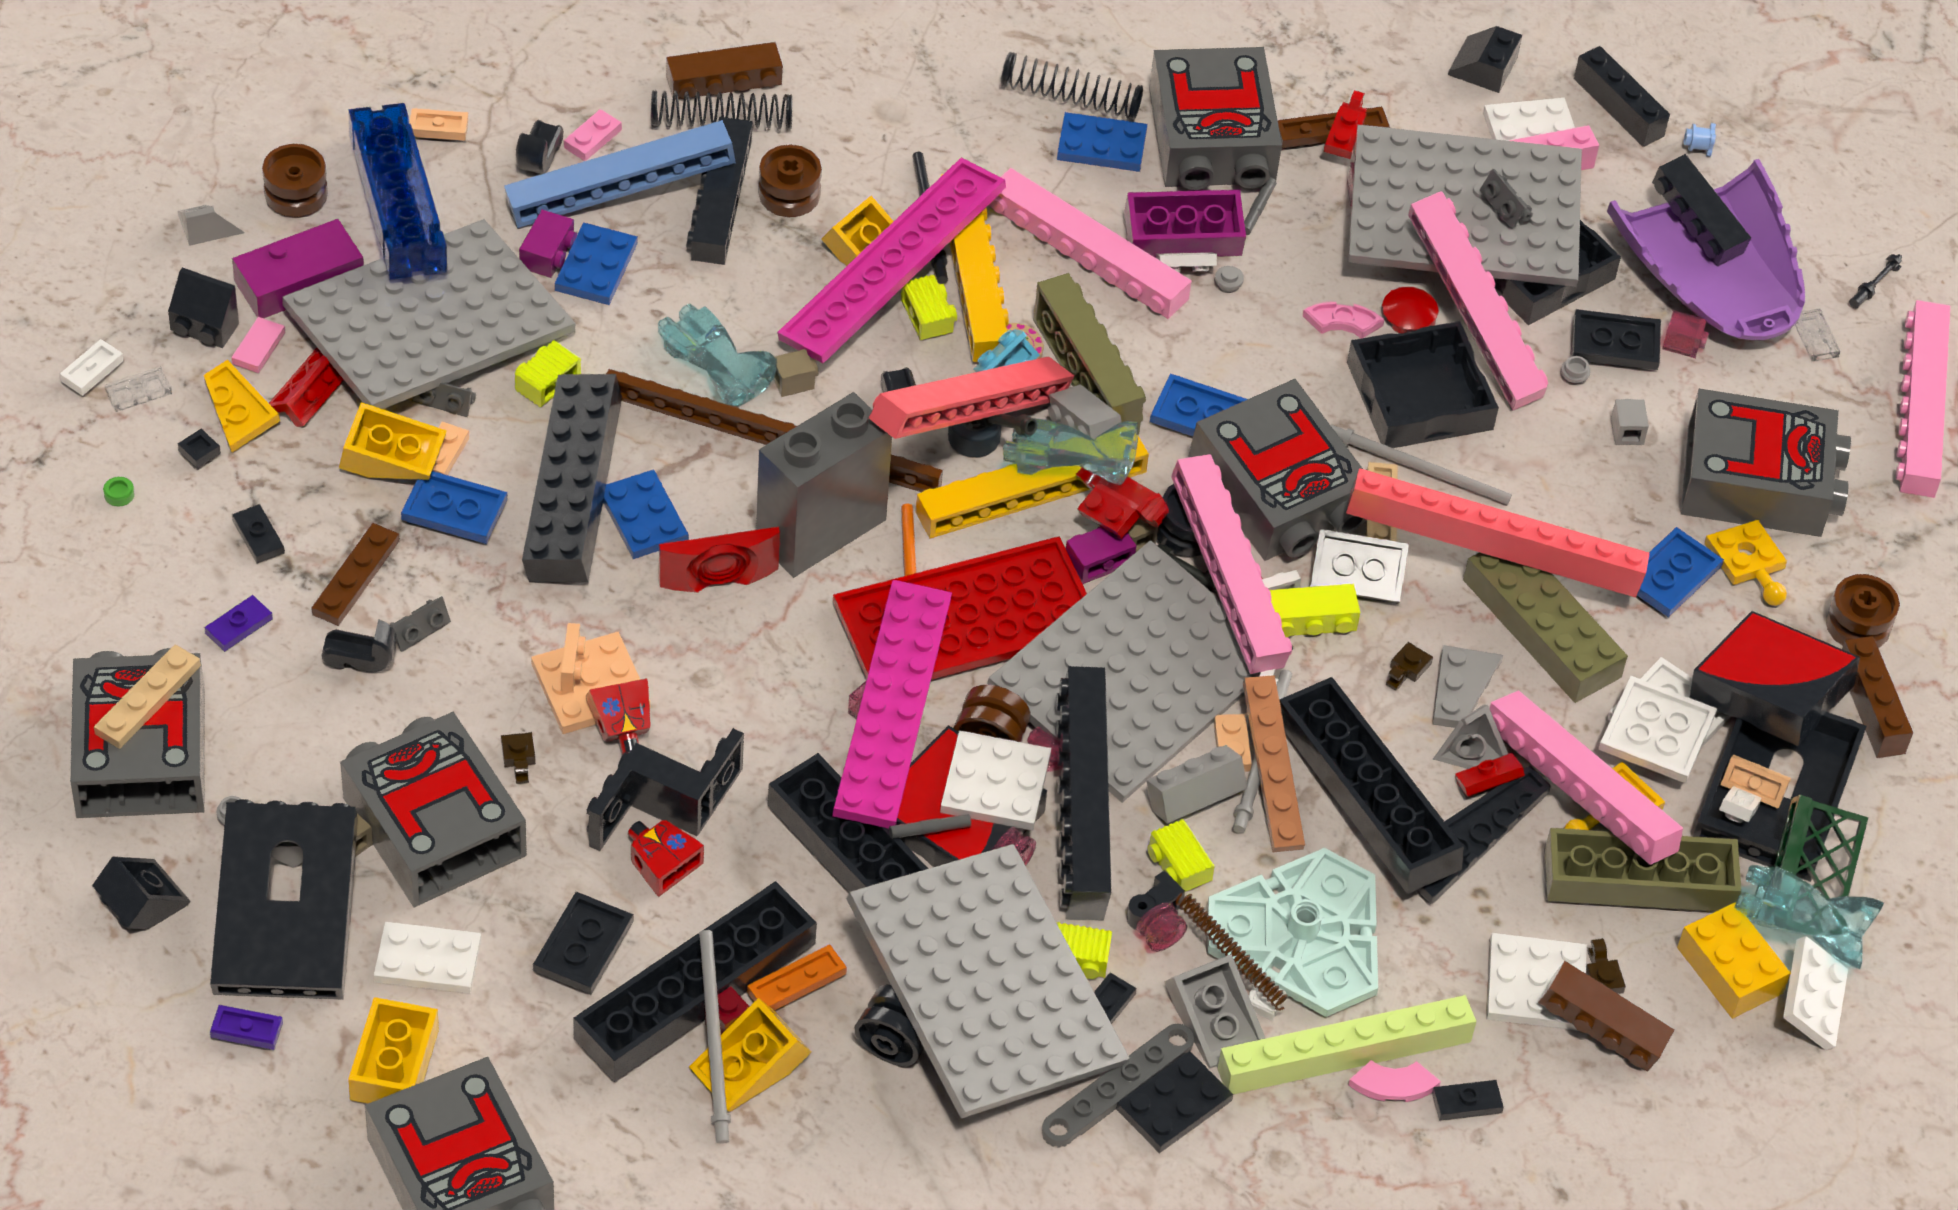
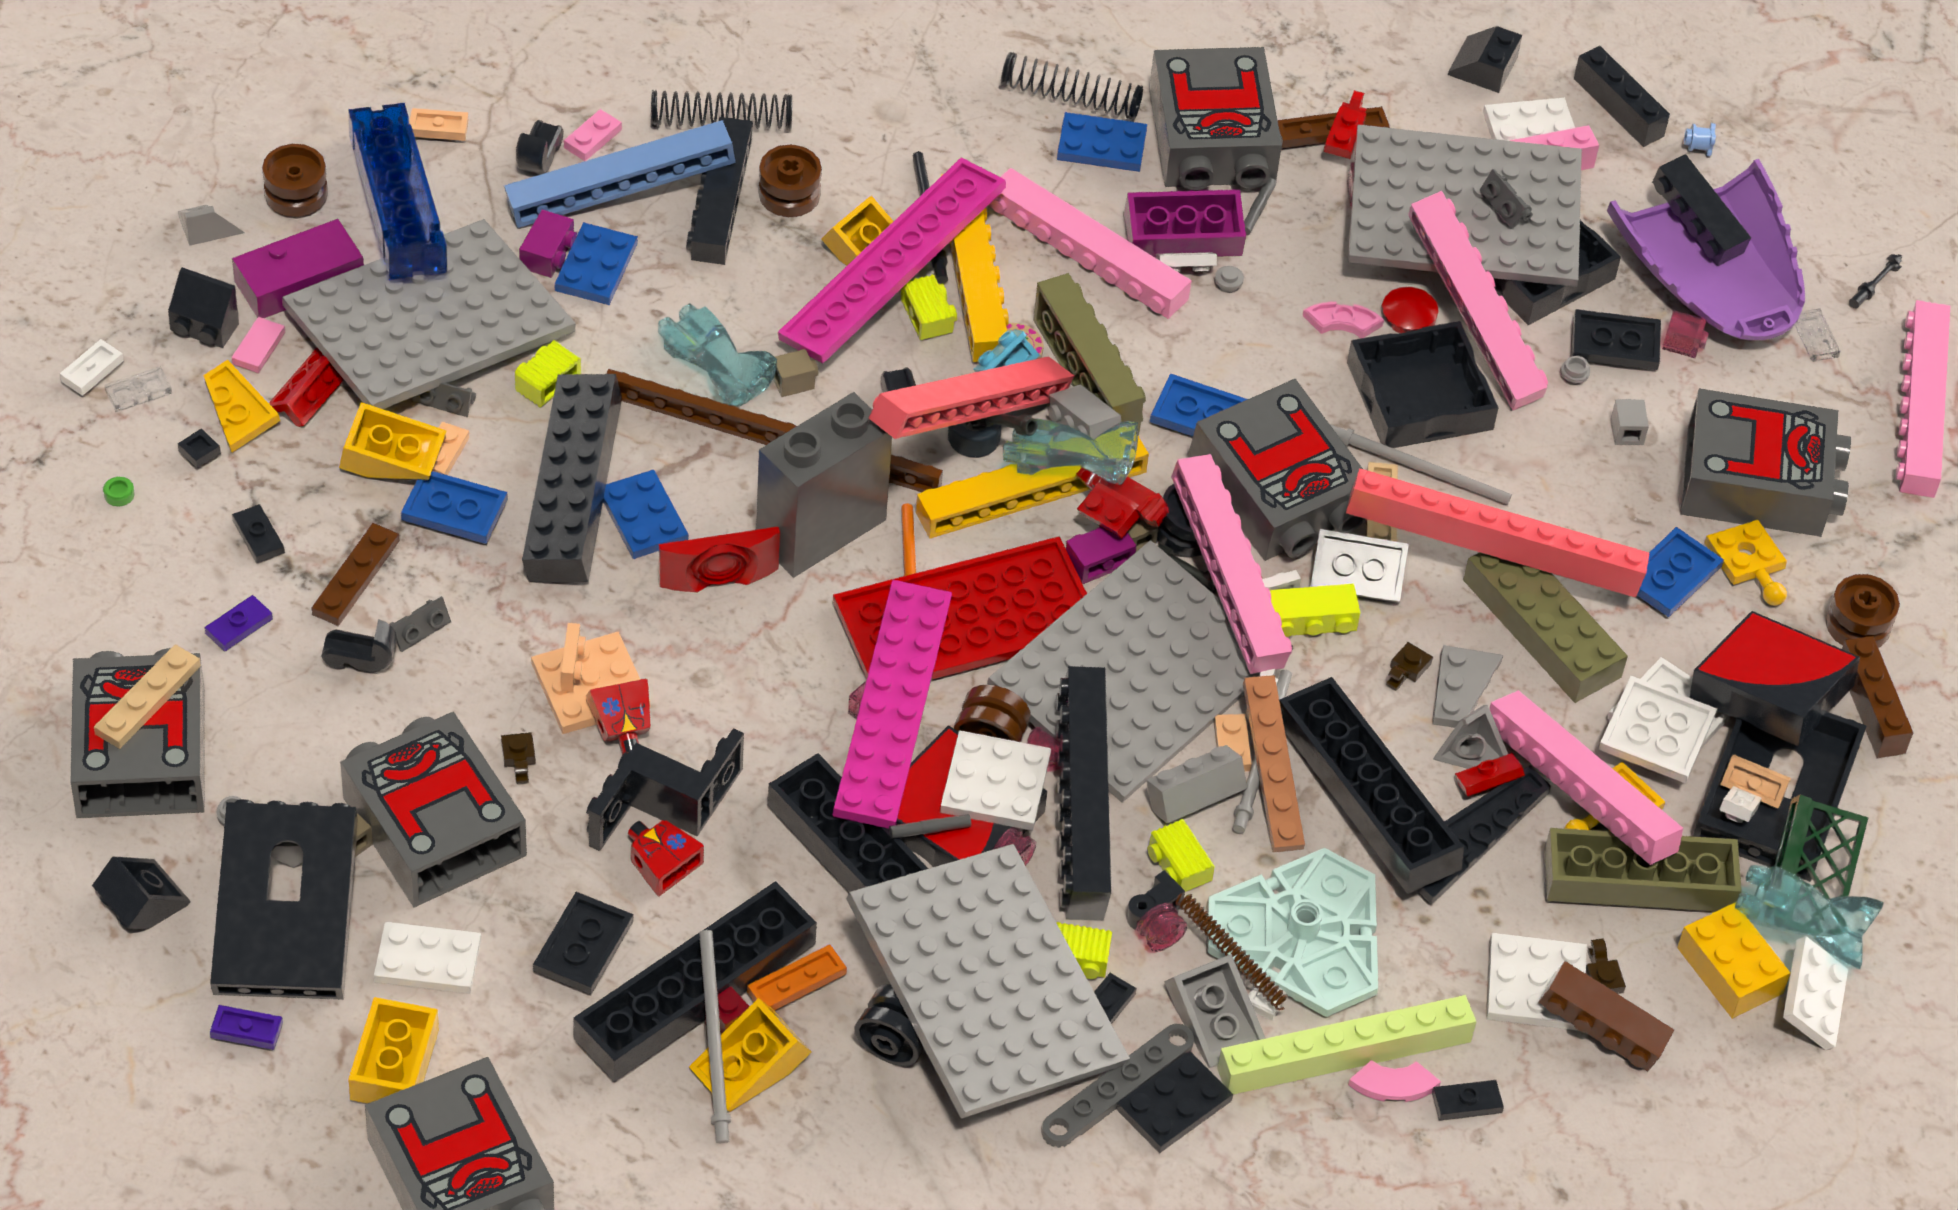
reddish brown brick [666,42,783,100] -> none

